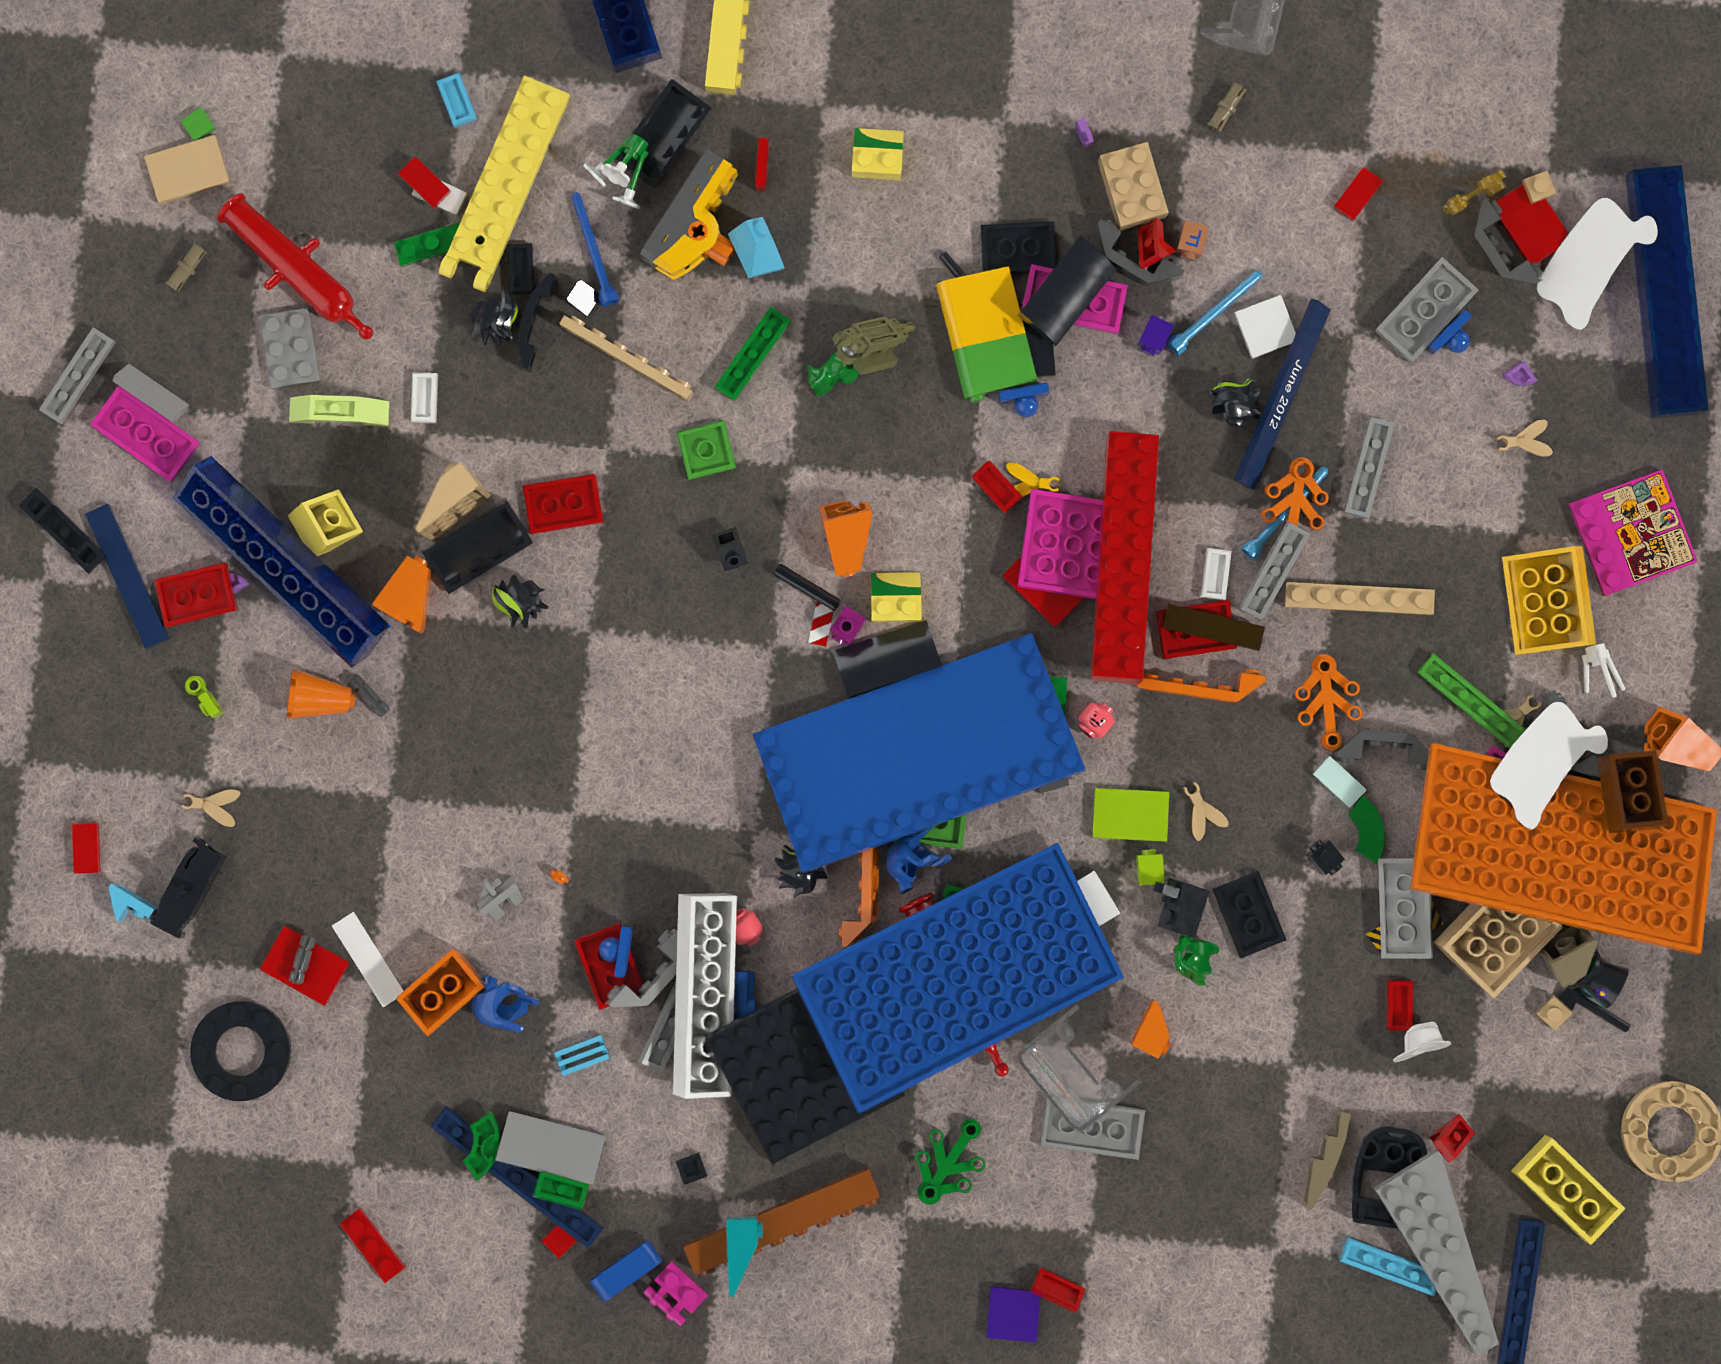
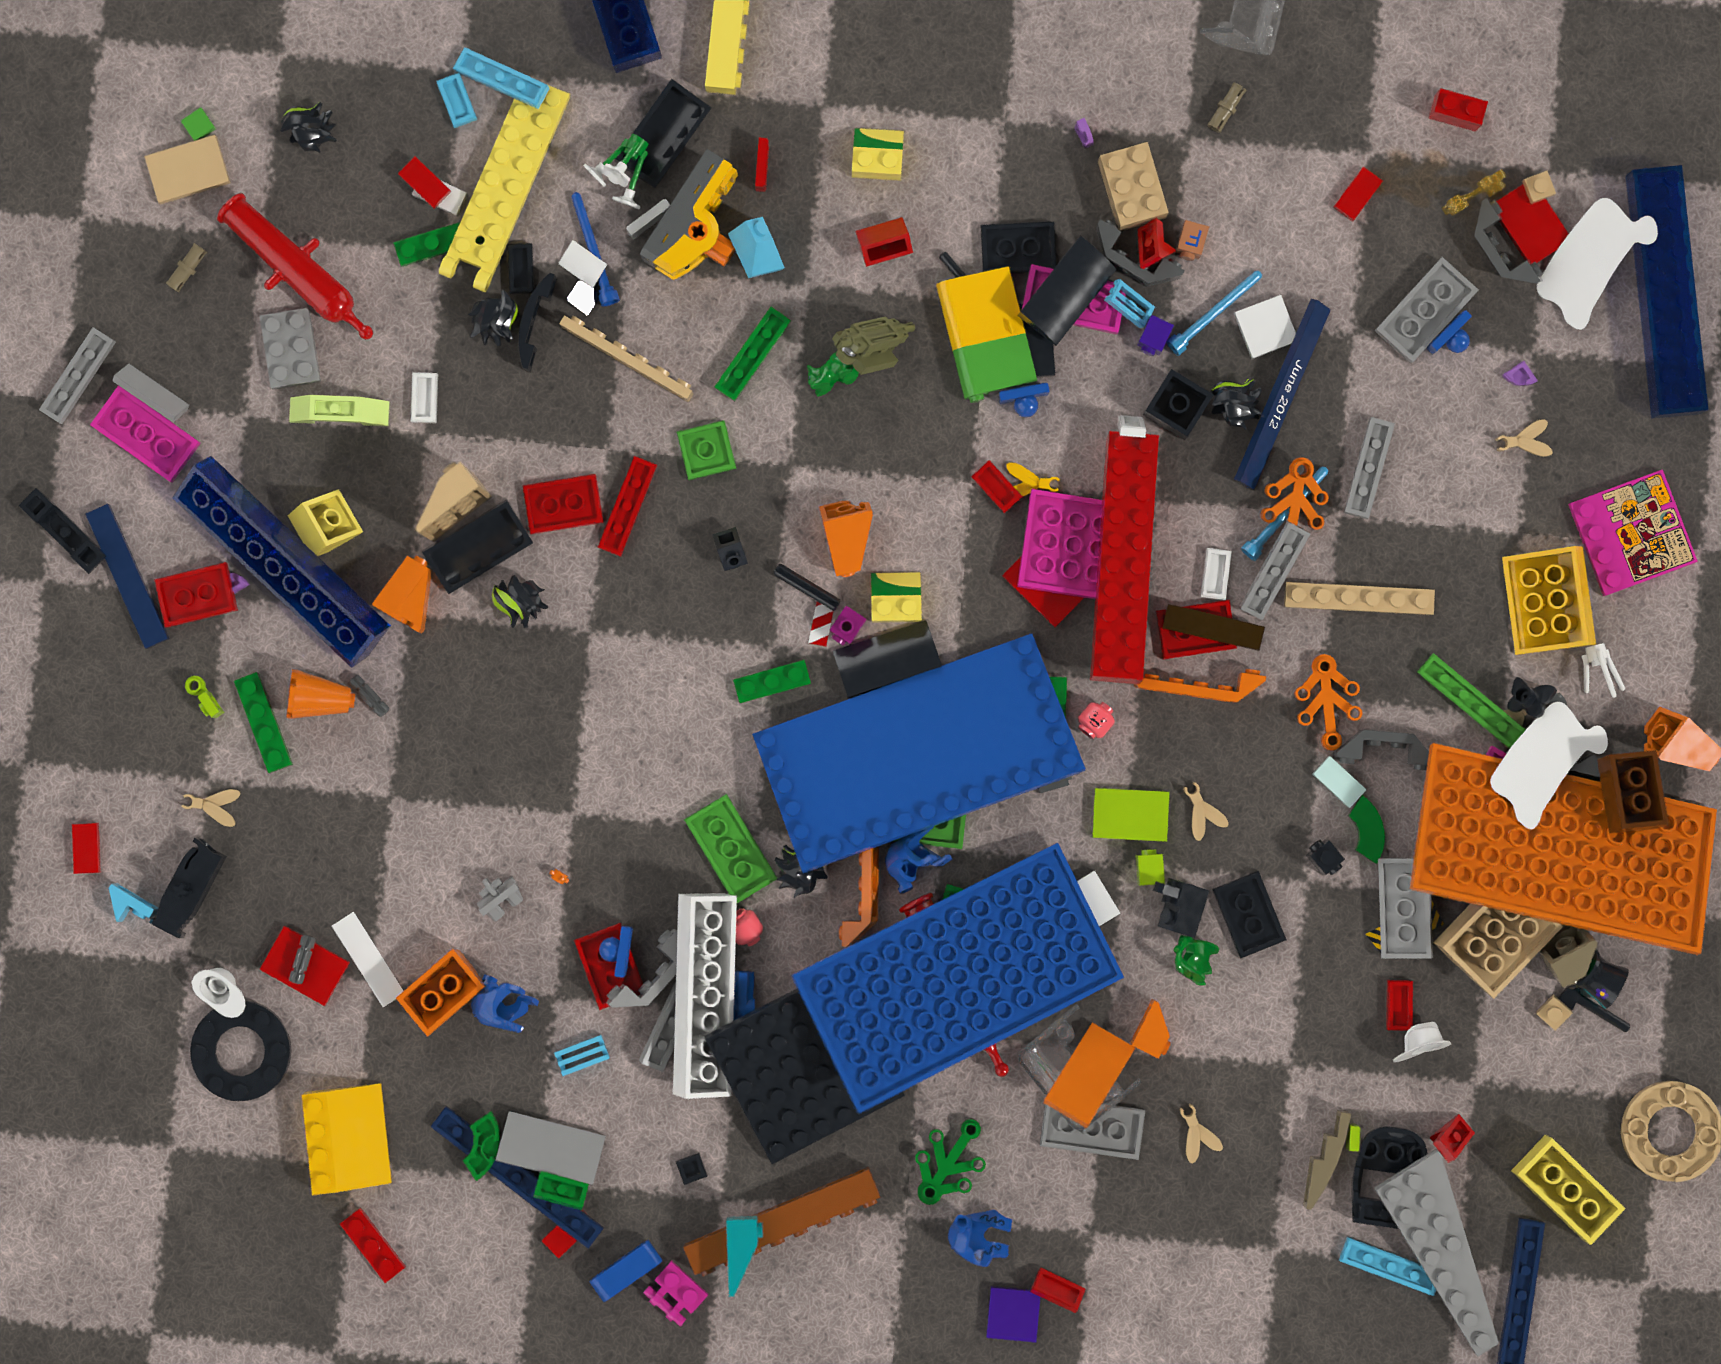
none -> white piece [192,968,245,1018]
none -> green plate [234,672,293,773]
none -> black hair [280,102,337,153]
none -> yellow slope [302,1083,392,1195]
none -> medium azure tile [453,47,550,109]
none -> white sticker [559,240,607,288]
none -> red tile [598,456,657,557]
none -> white tile [626,199,670,240]
none -> bright green tile [684,794,777,903]
none -> green plate [733,660,811,704]
none -> red brick [855,217,913,267]
none -> blue piece [948,1209,1012,1267]
none -> orange tile [1043,1022,1136,1128]
none -> medium azure tile [1104,279,1155,328]
none -> white tile [1117,415,1146,437]
none -> black brick [1143,369,1214,441]
none -> tan piece [1180,1104,1223,1163]
none -> lime tile [1346,1123,1360,1152]
none -> red brick [1428,88,1488,132]
none -> black animal [1507,677,1557,718]

